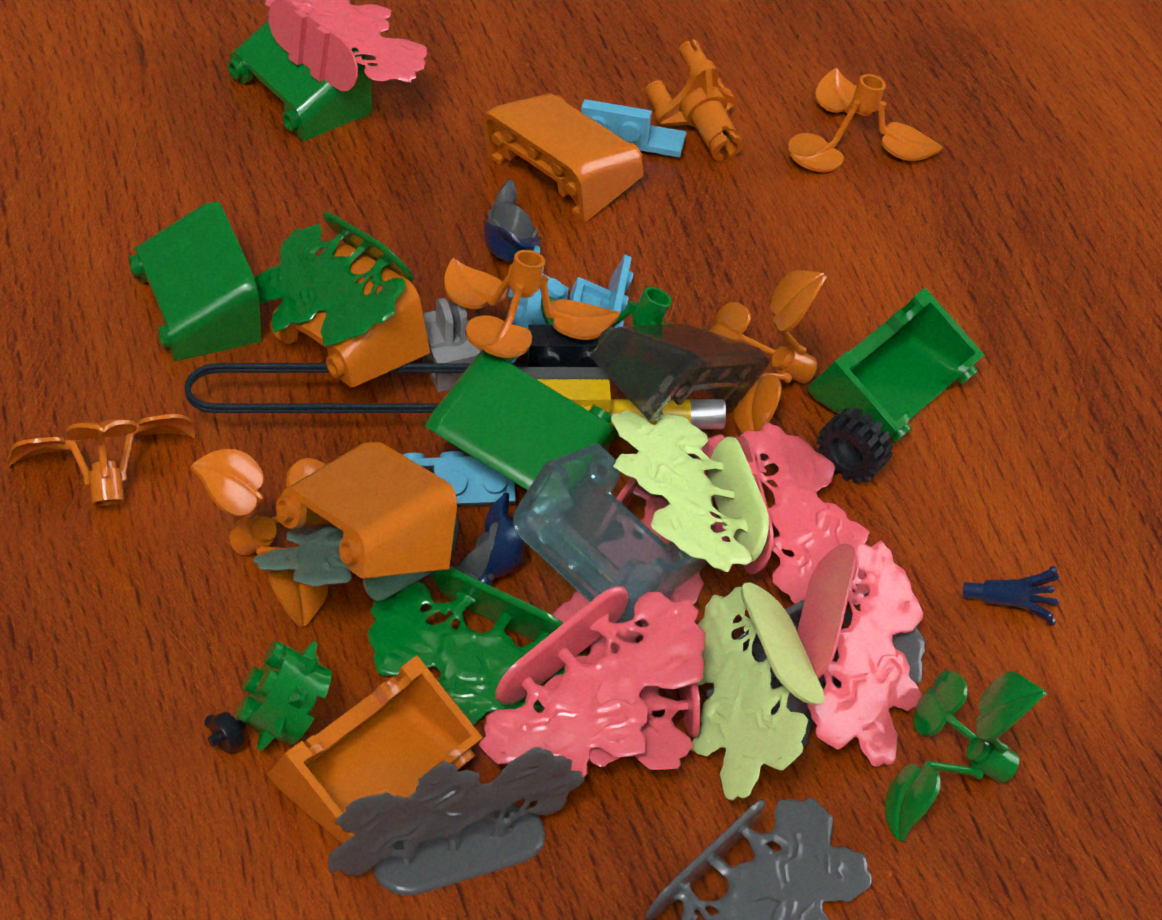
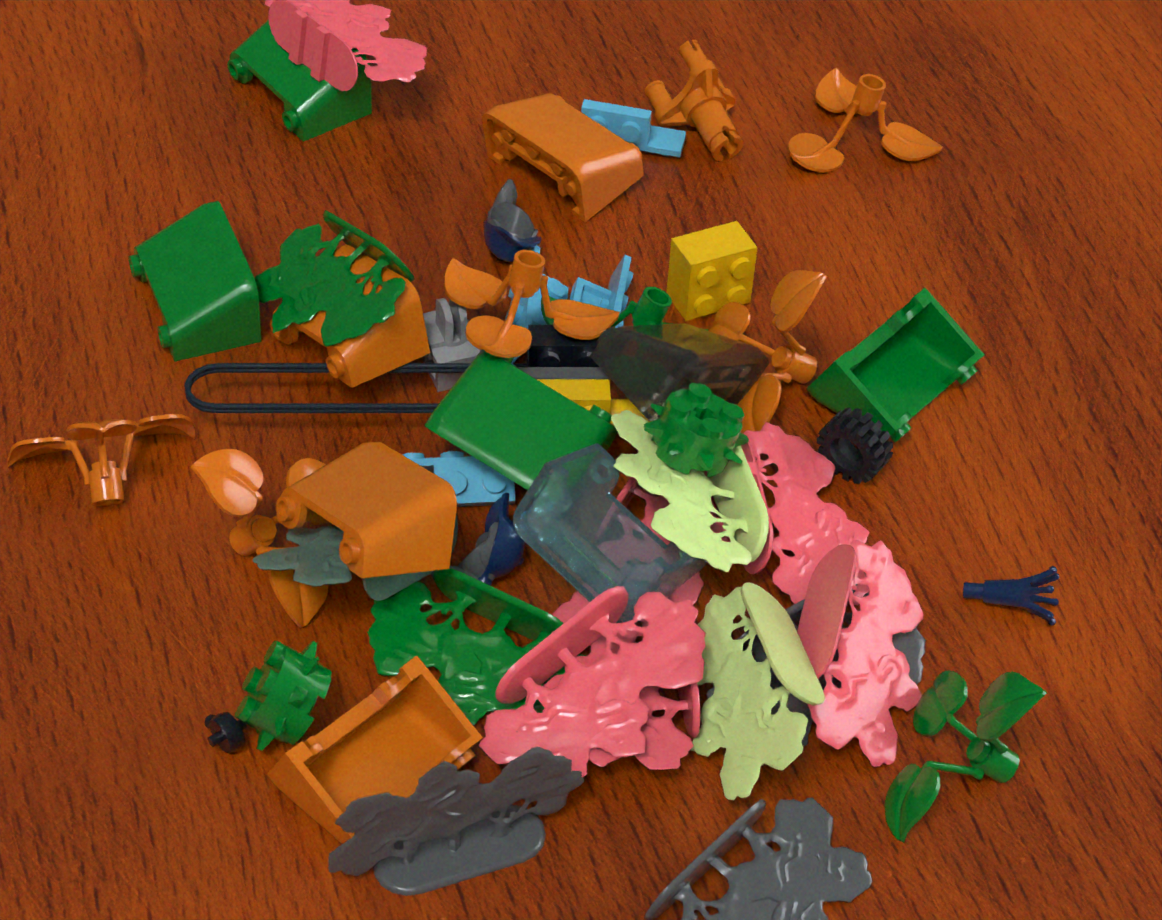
none -> green brick [643,383,749,477]
none -> yellow brick [666,221,757,321]

